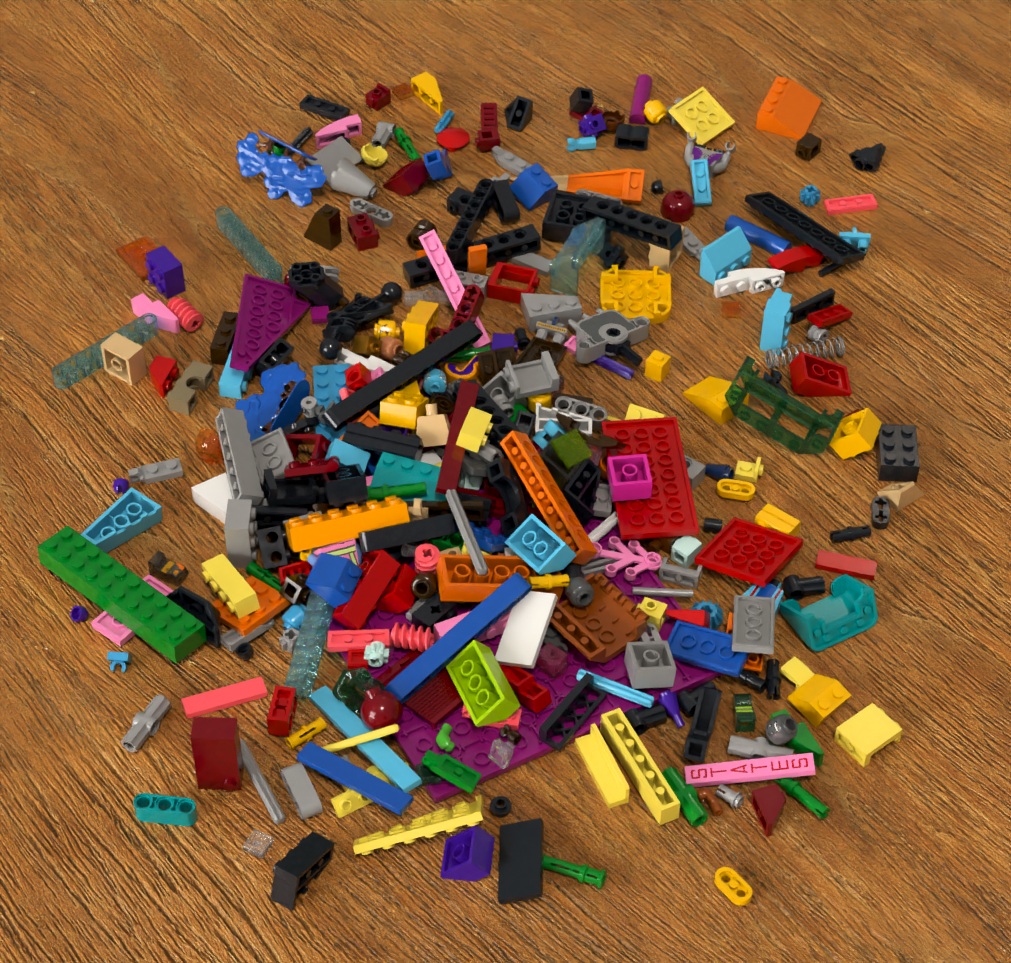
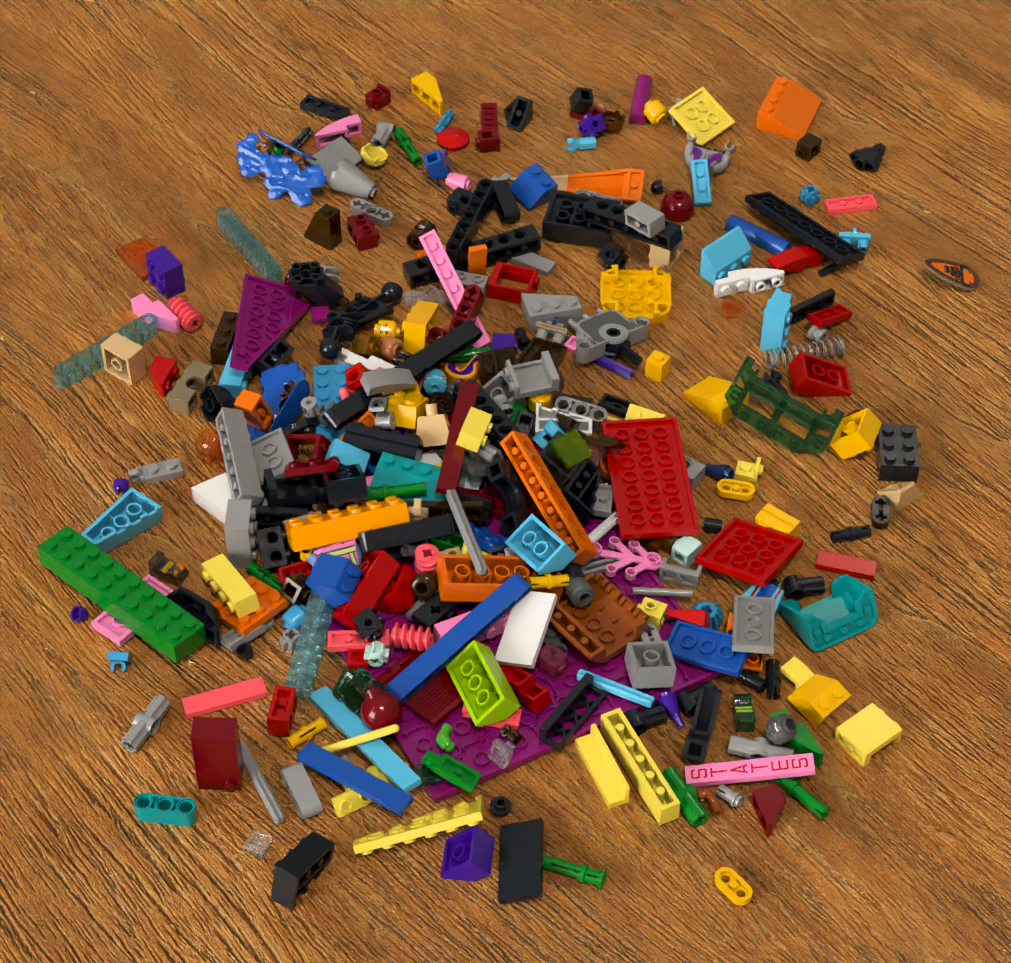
dark red slope [382,157,430,196] -> none
clear orange tile [392,83,414,101] -> none
light grey hinge [491,146,532,176] -> none
clear light blue windscreen [549,217,606,296] -> none
dark pink brick [607,454,653,501] -> none
black brick [614,124,650,151] -> none
light grey hinge [683,226,705,262] -> none
none -> black cylinder [200,385,235,423]
none -> orange brick [234,389,274,430]
none -> black brick [352,607,386,643]
none -> light grey slope [360,368,417,396]
none -> leg [368,397,396,430]
none -> bright pink brick [446,172,472,190]
none -> black tile [597,393,639,419]
none -> light grey brick [624,200,665,238]
none -> shield [923,258,980,291]

